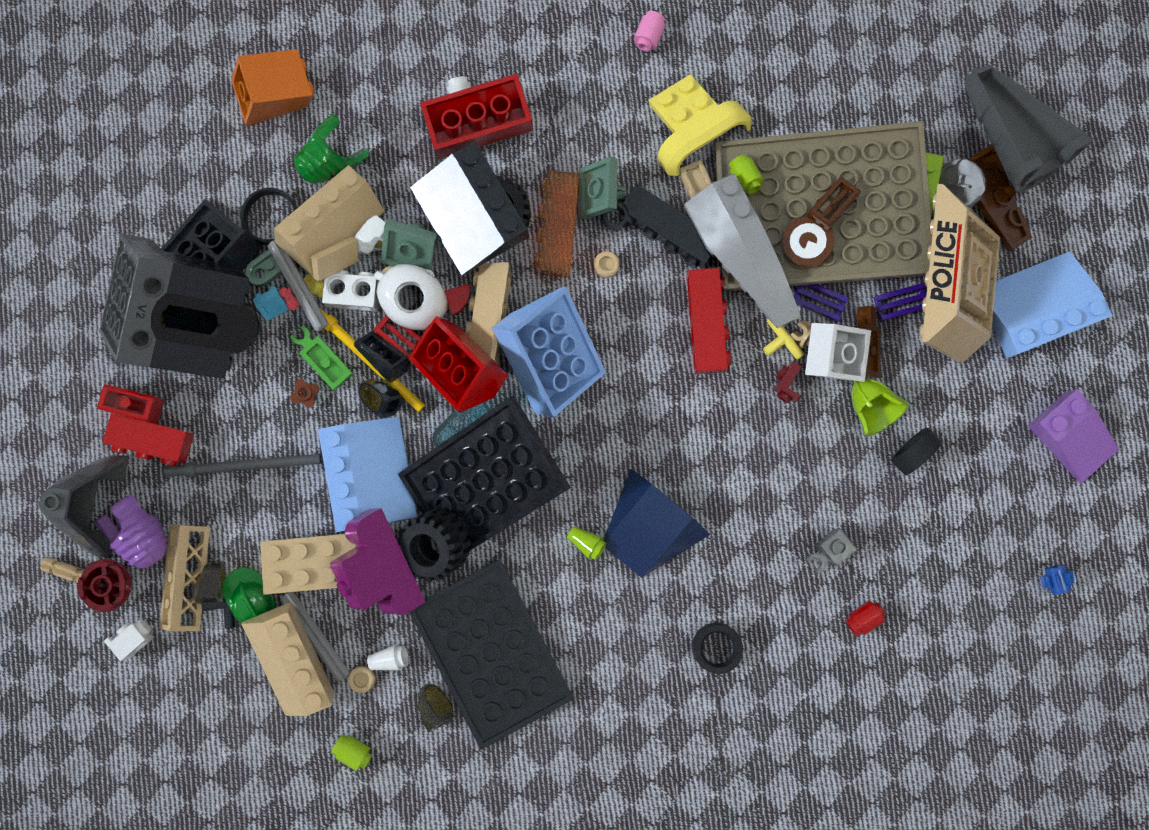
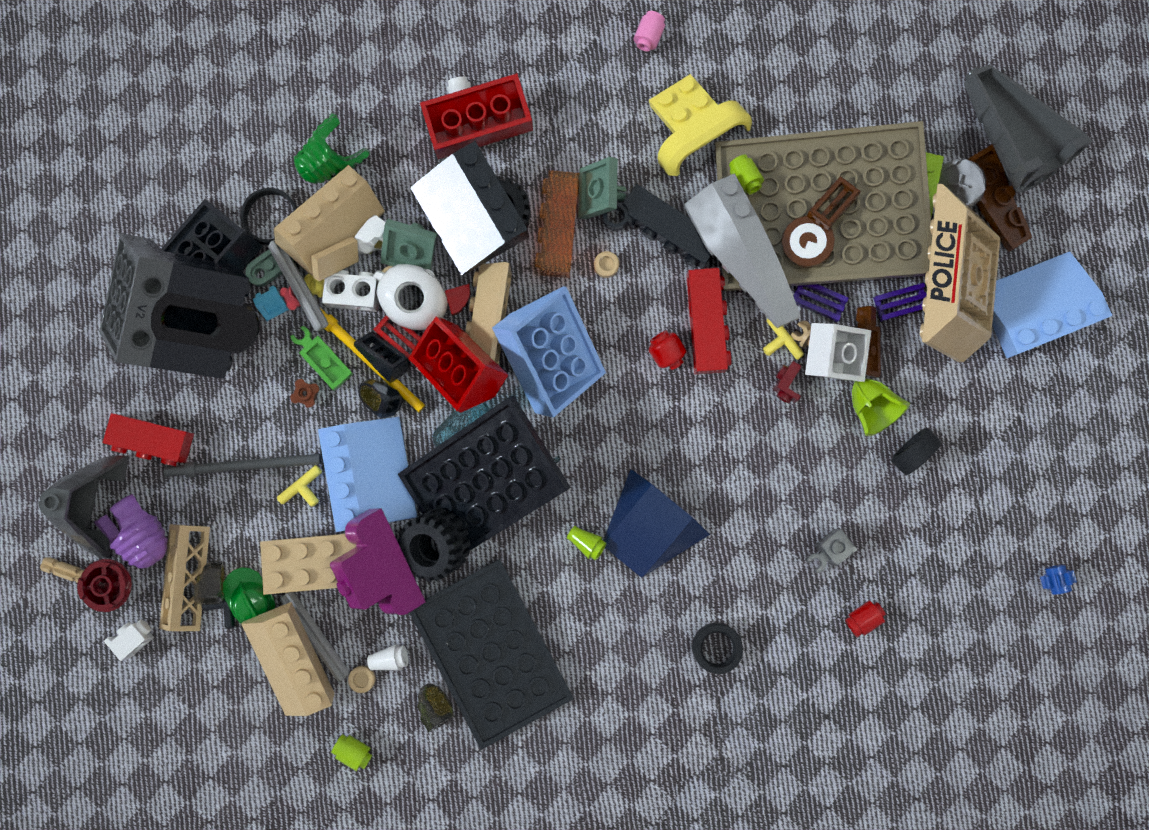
red brick [97,384,164,424] -> none
orange slope [231,49,314,126] -> none
tan tile [679,159,712,199] -> none
medium lavender slope [1027,389,1119,483] -> none
none -> light yellow piece [277,465,322,507]
none -> red head [648,330,686,370]

